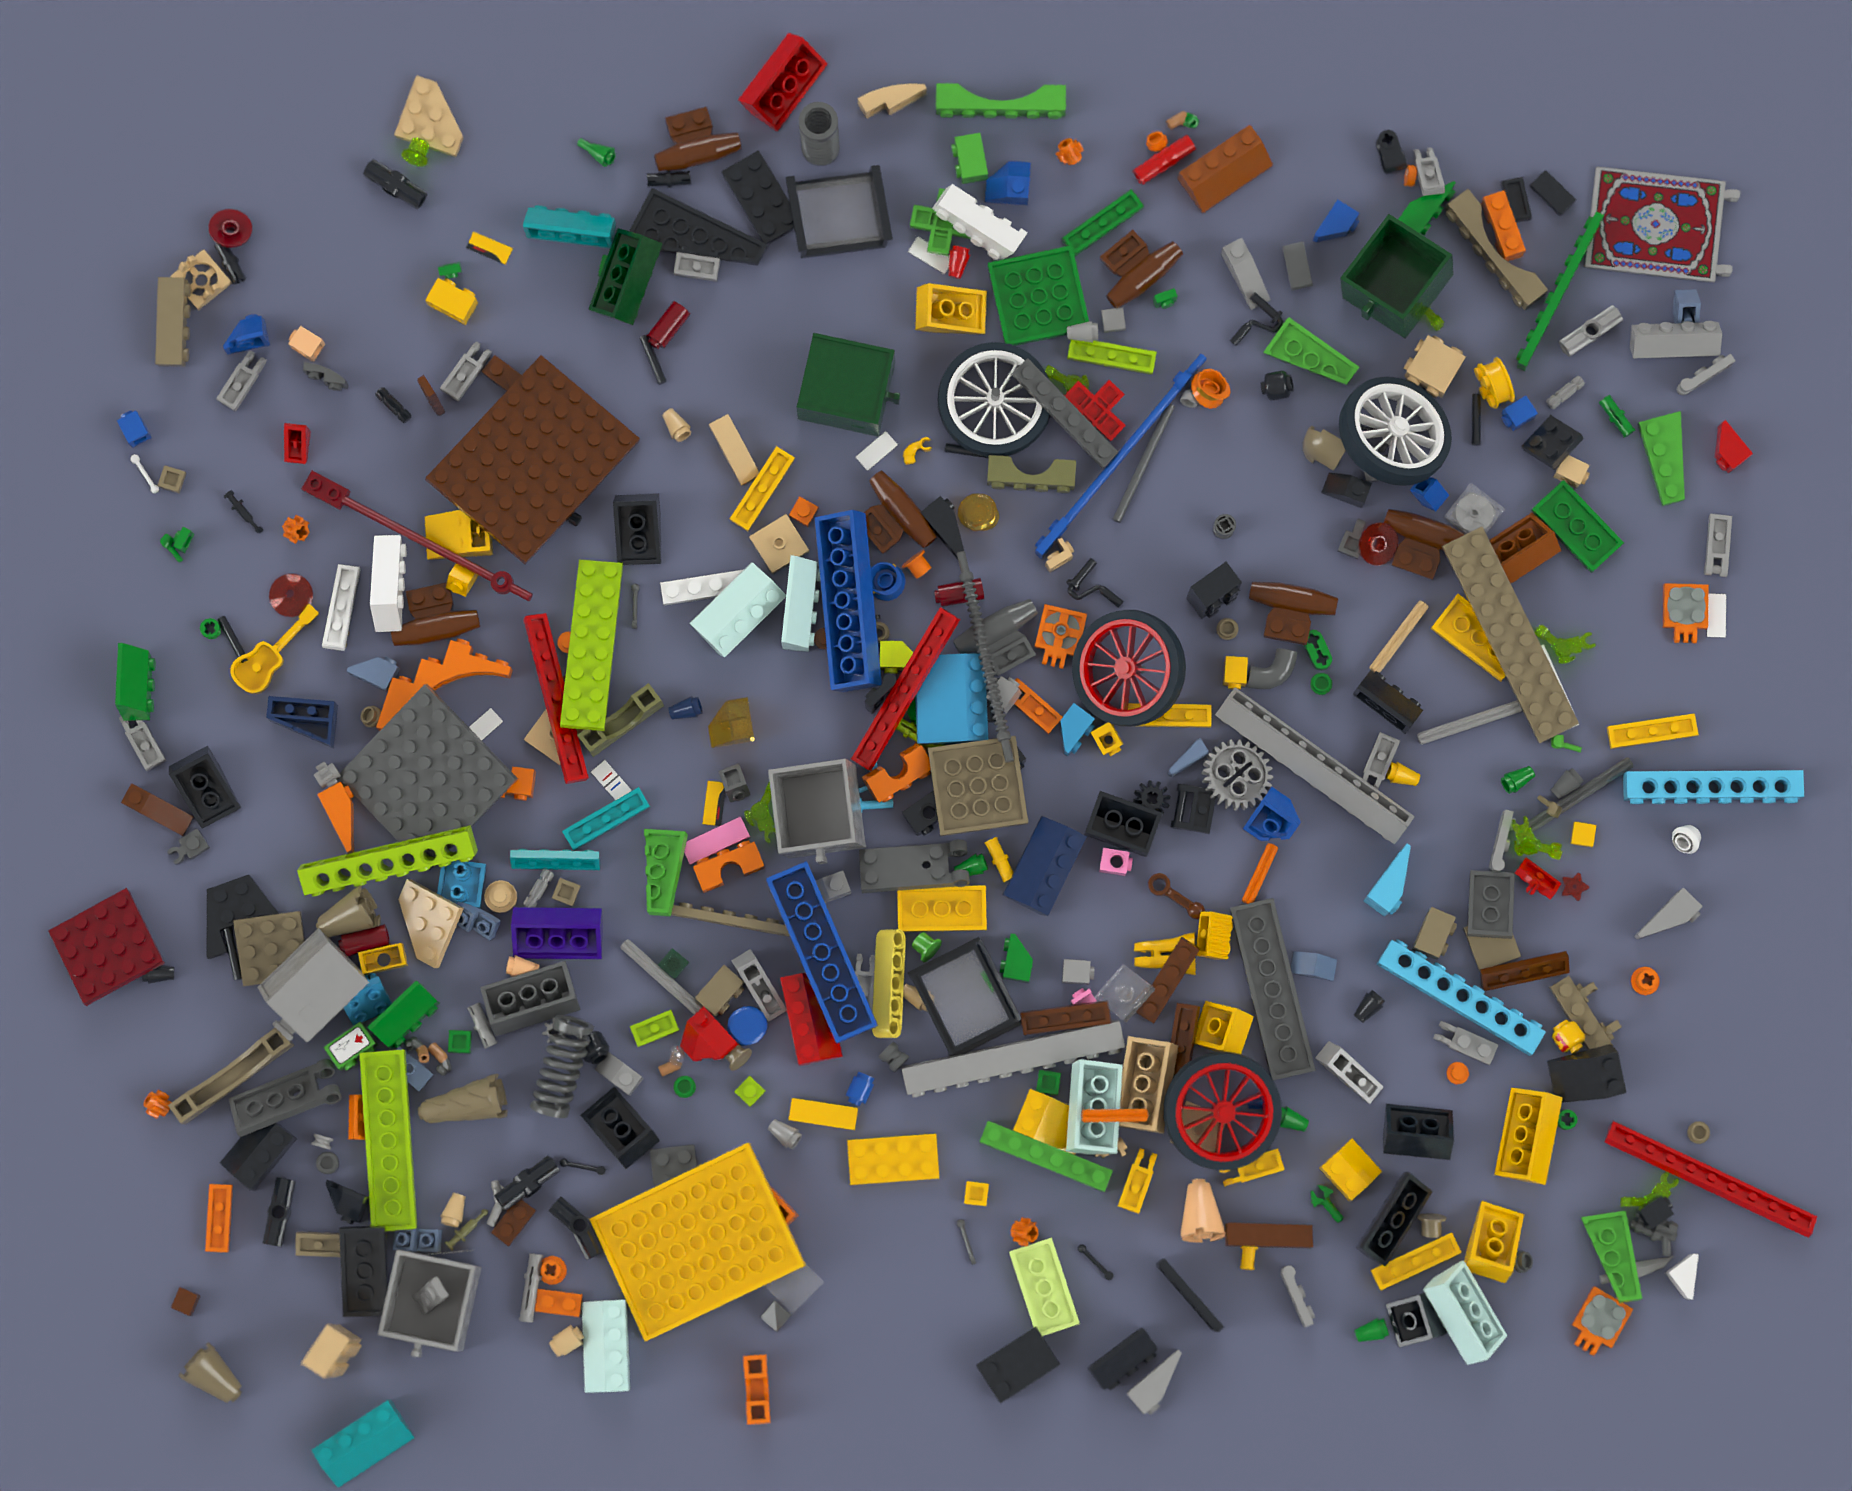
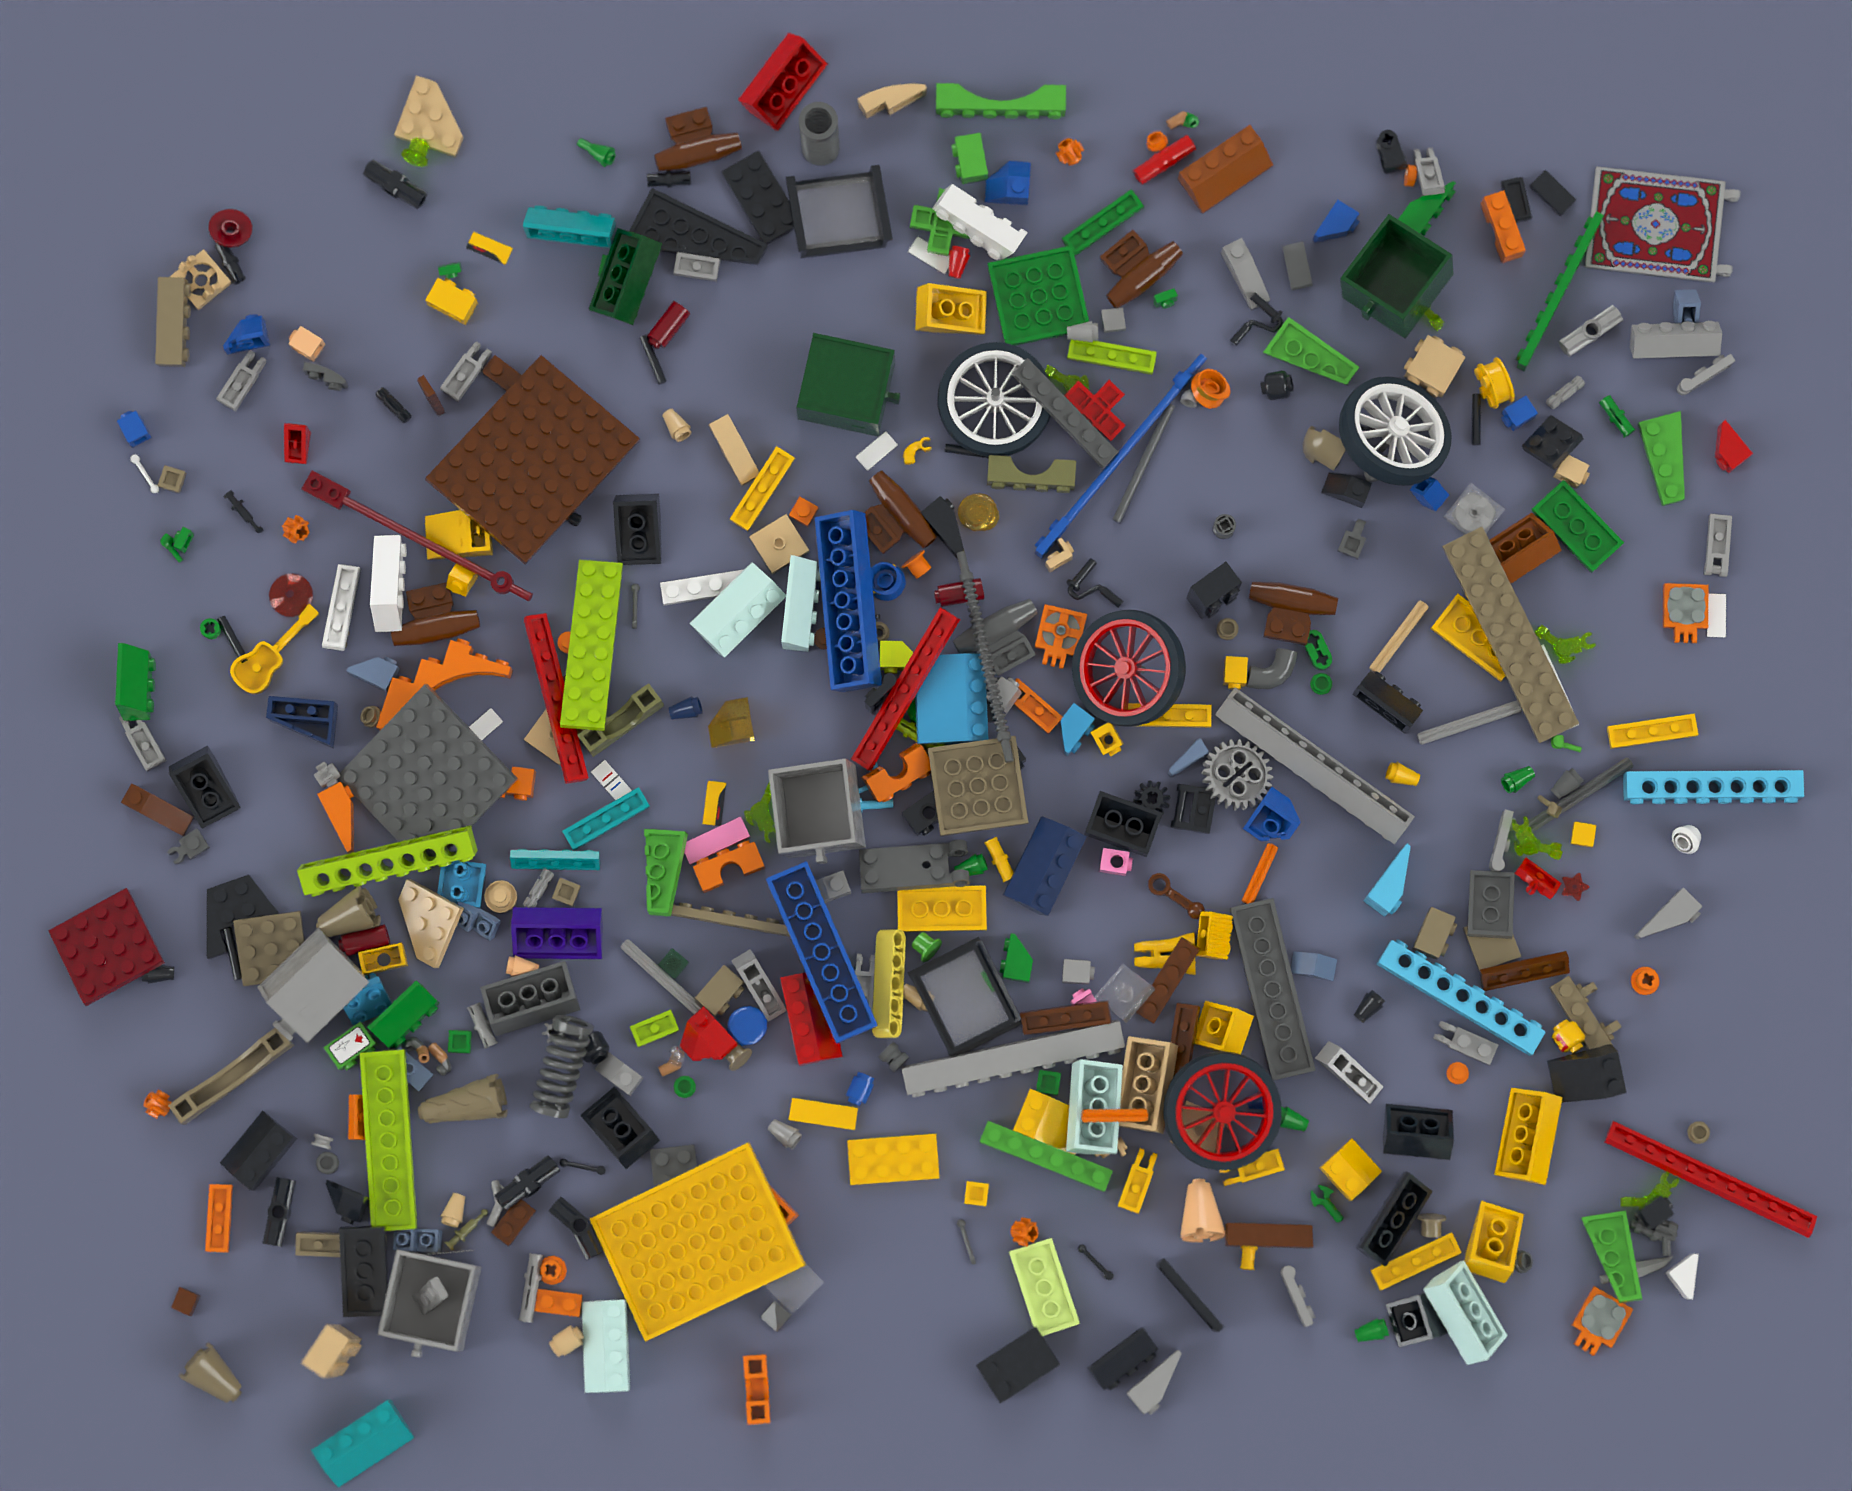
dark grey hinge [229,1059,341,1137] -> none
dark grey bracket [718,763,751,803] -> none
lime plate [734,1076,766,1107] -> none
clear red dish [1359,522,1398,566] -> none
light grey hinge [1362,732,1400,790] -> none
reddish brown plate [1383,509,1465,580] -> none
dark tan arch [1445,189,1548,310] -> none
green bush [1557,1109,1578,1130] -> none

